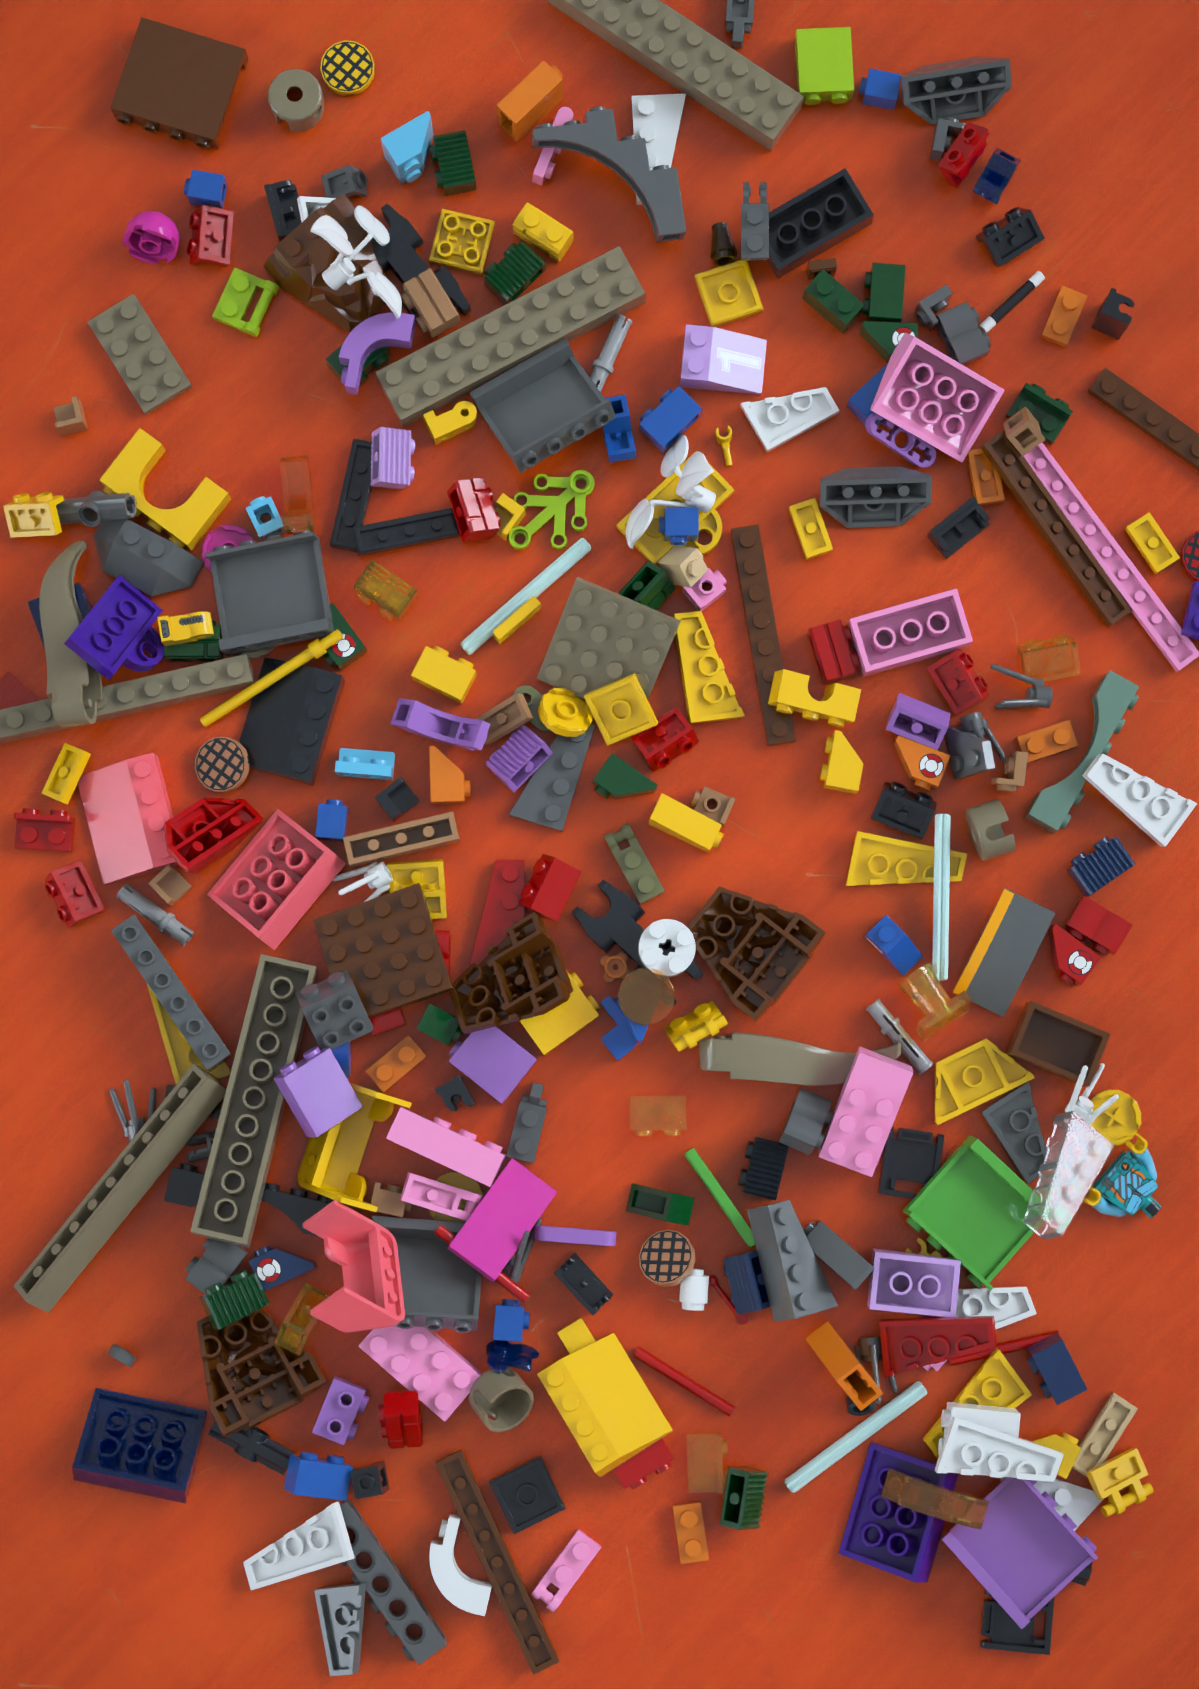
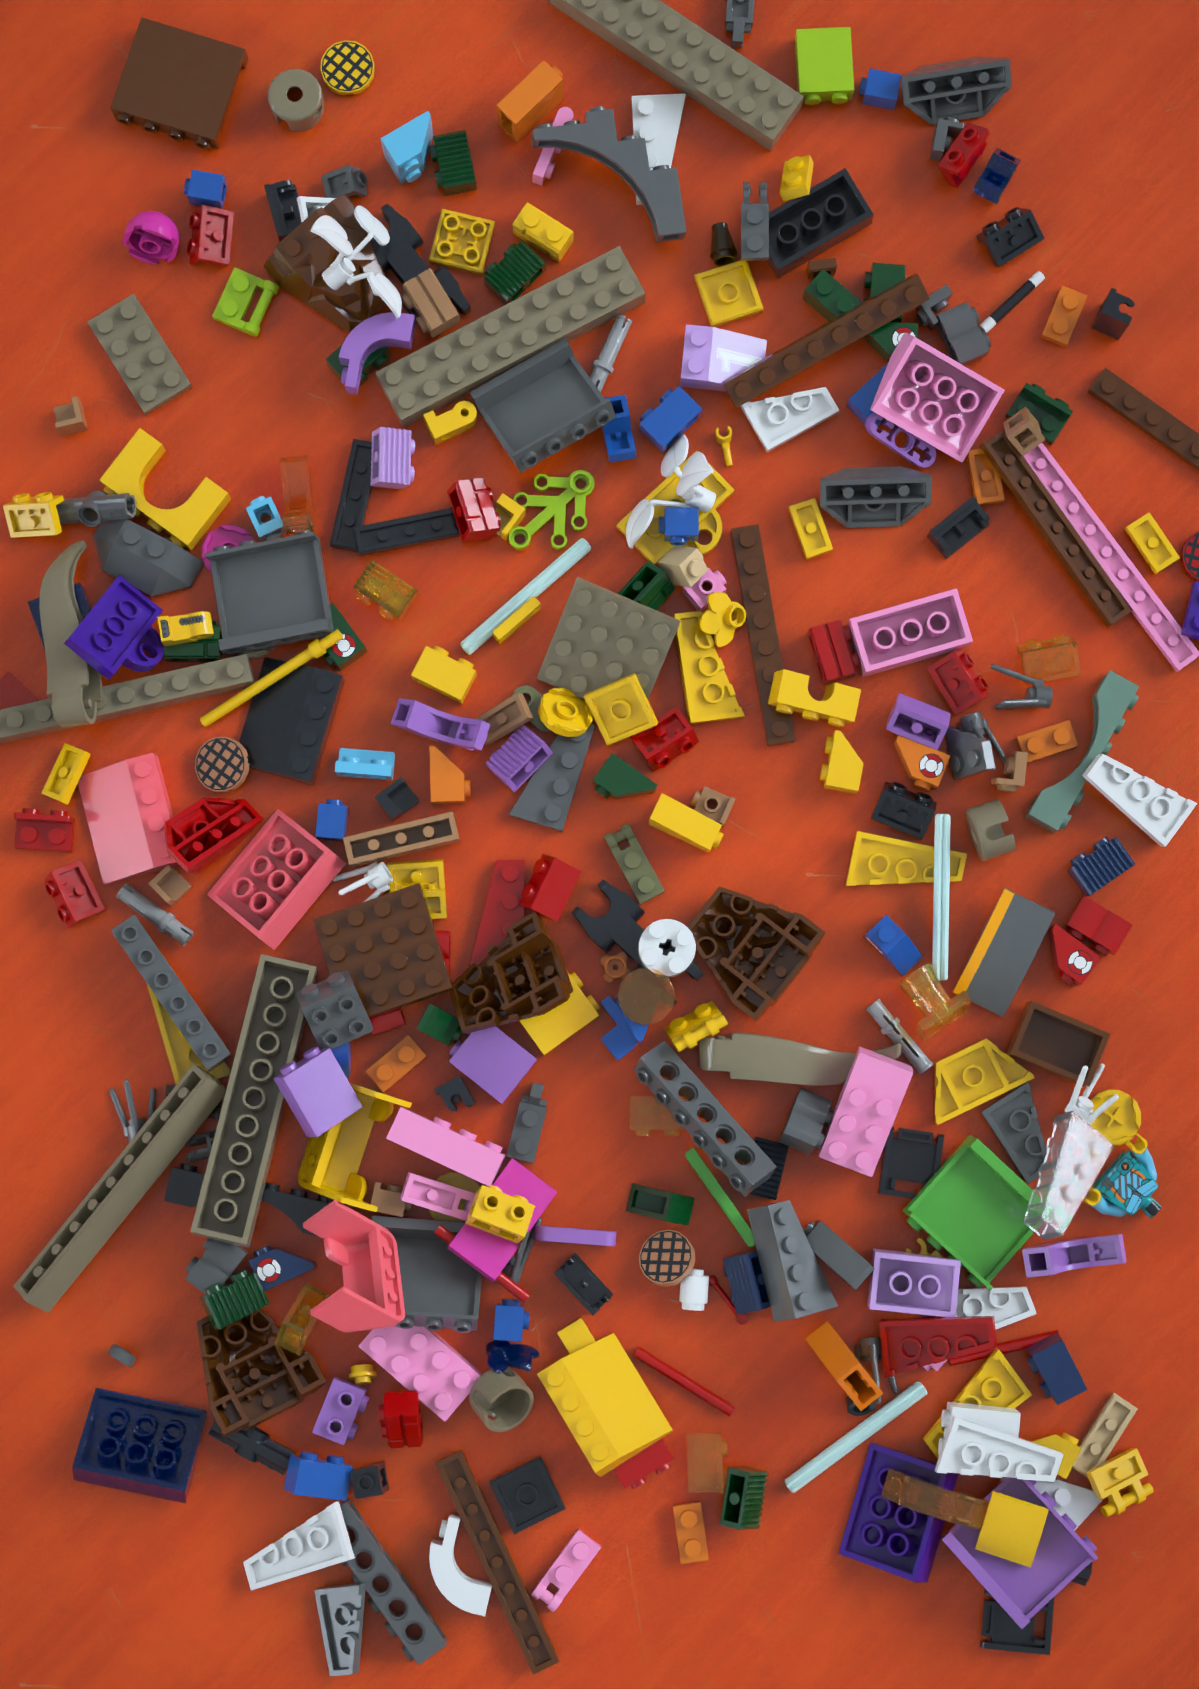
none -> yellow plate [348,1364,377,1385]
none -> yellow brick [465,1185,535,1244]
none -> dark grey brick [633,1040,777,1197]
none -> yellow plate [698,592,746,647]
none -> reddish brown plate [722,273,930,408]
none -> yellow plate [780,155,814,202]
none -> yellow slope [975,1491,1049,1568]
none -> medium lavender arch [1022,1234,1127,1278]

